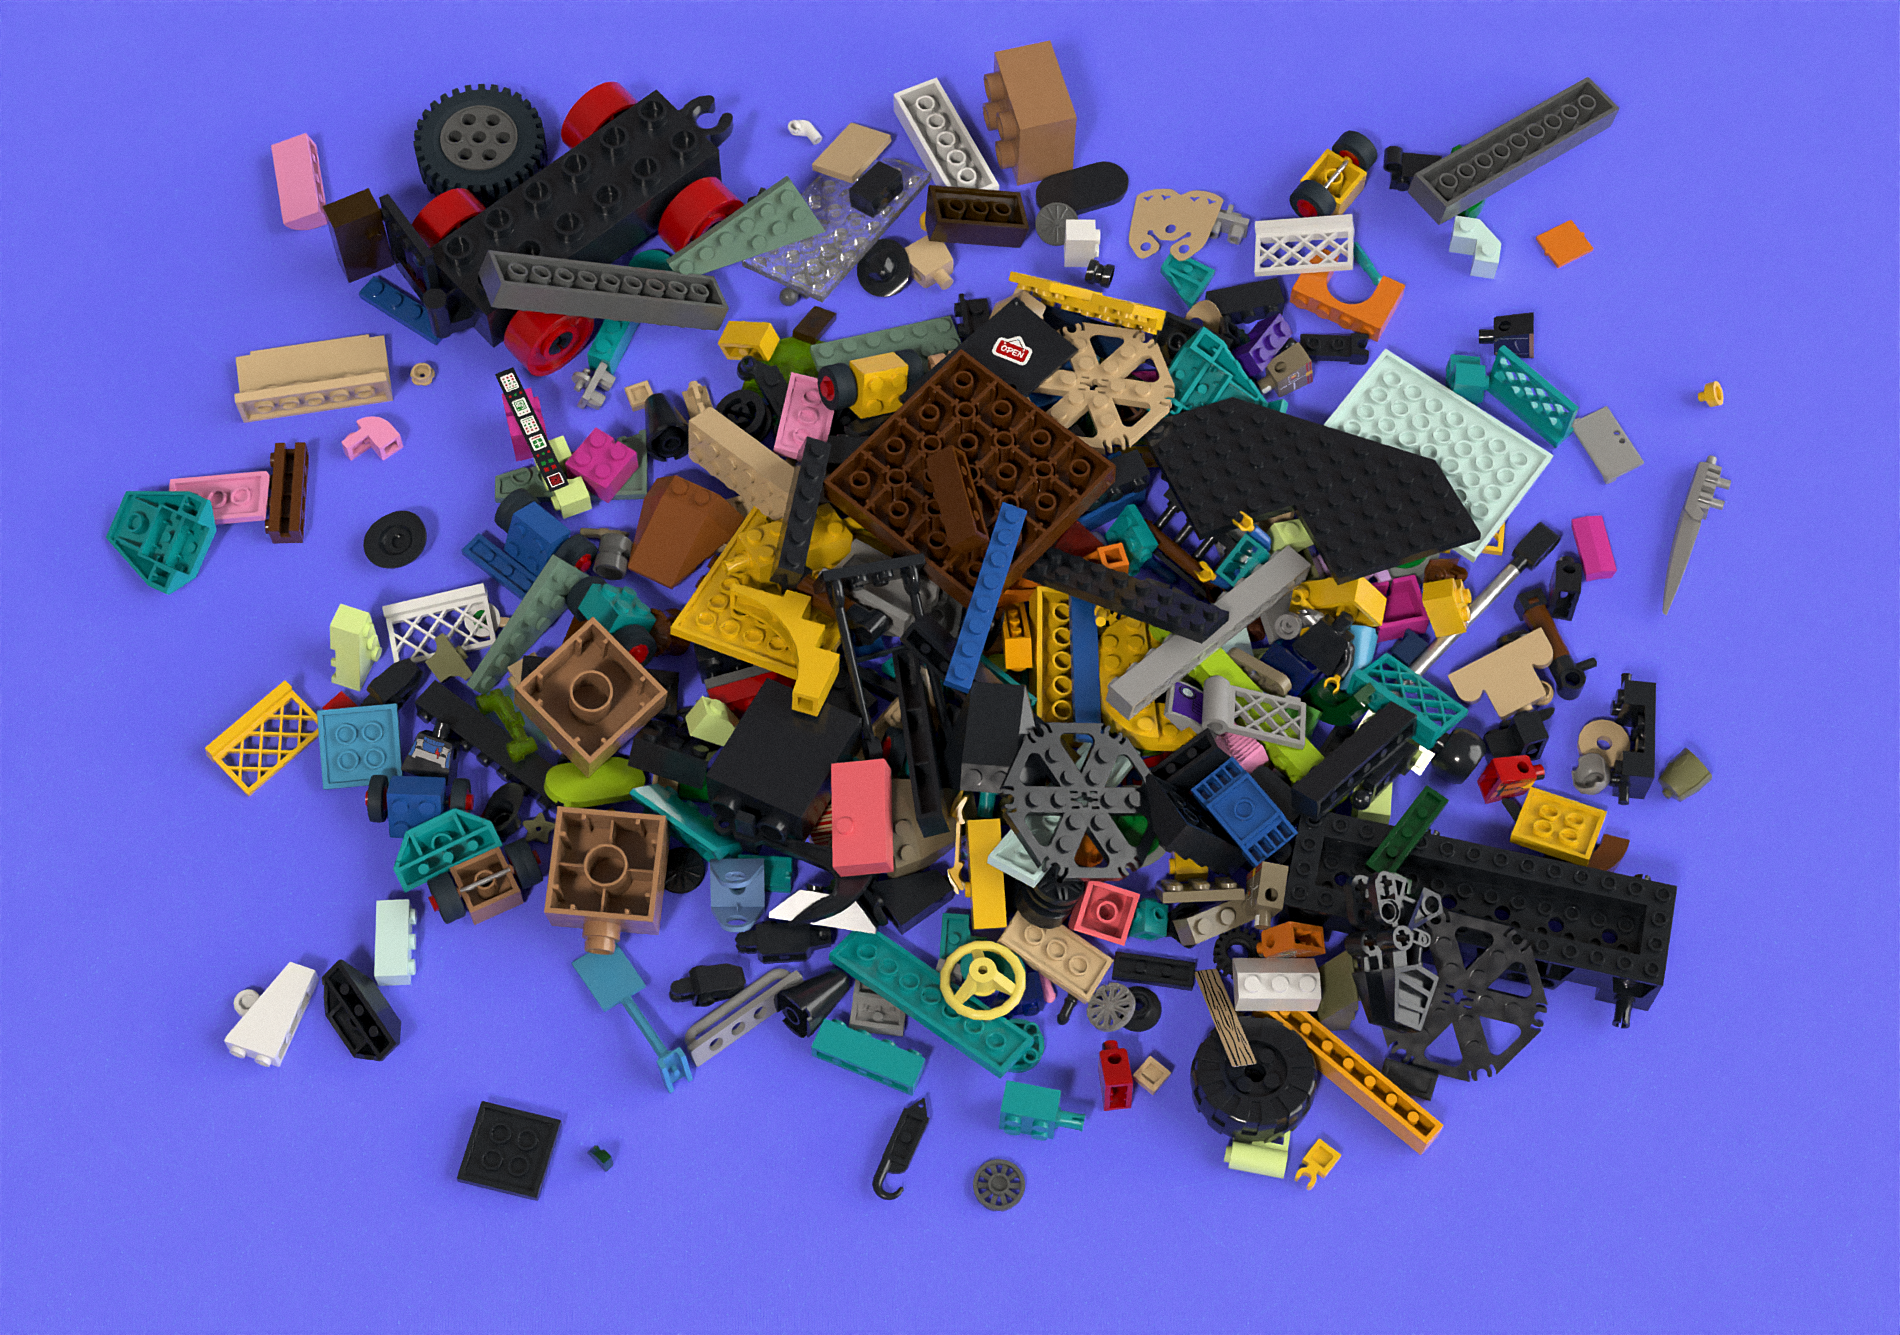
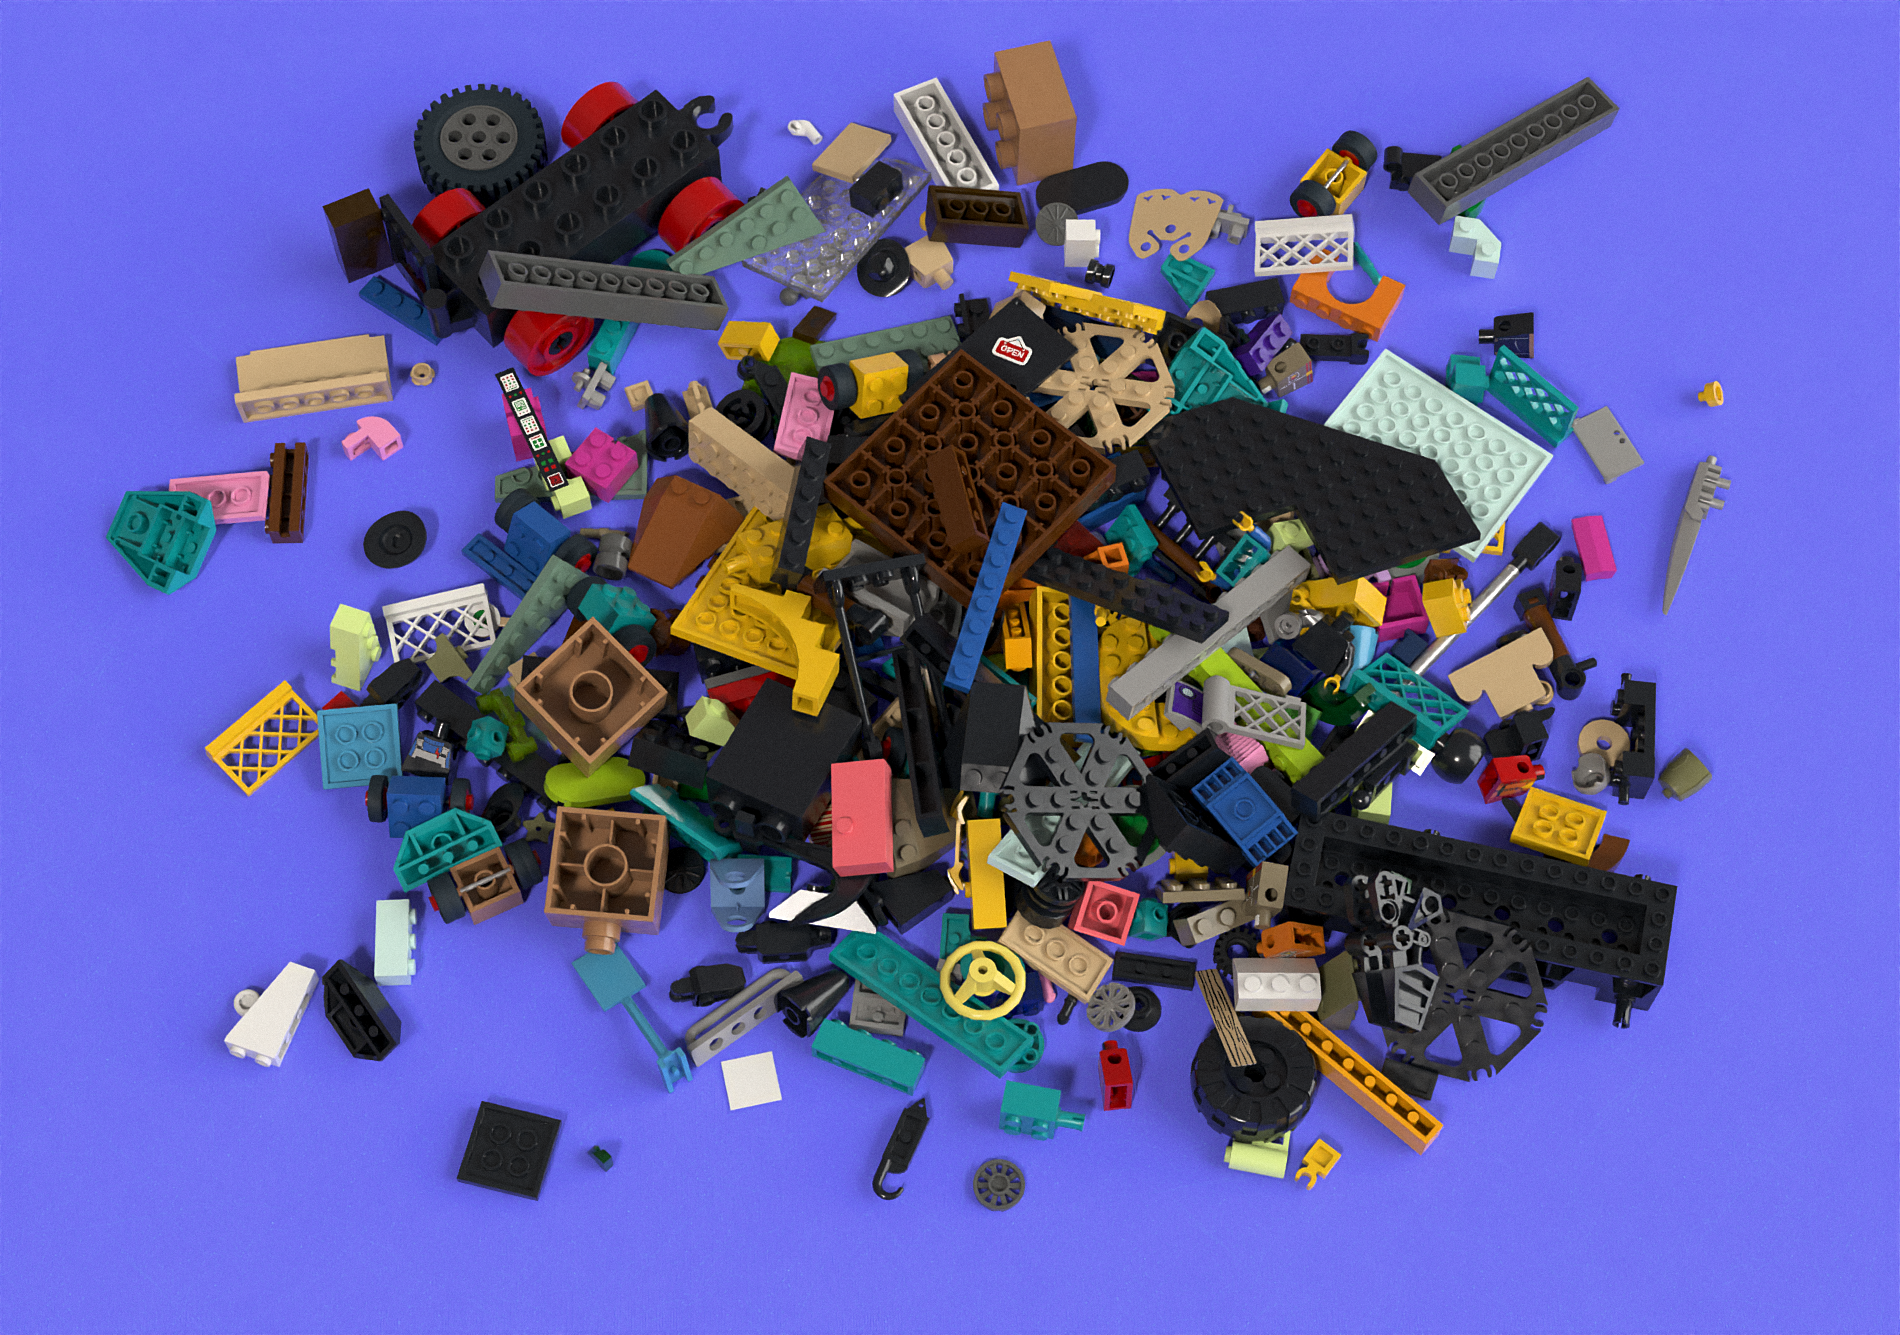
bright pink brick [271,133,327,230] -> none
tan plate [1132,1056,1171,1095] -> none
dark green plate [1364,785,1449,874] -> none
orange piece [1536,220,1594,268] -> none
none -> teal brick [465,716,509,760]
none -> white sticker [721,1051,782,1110]

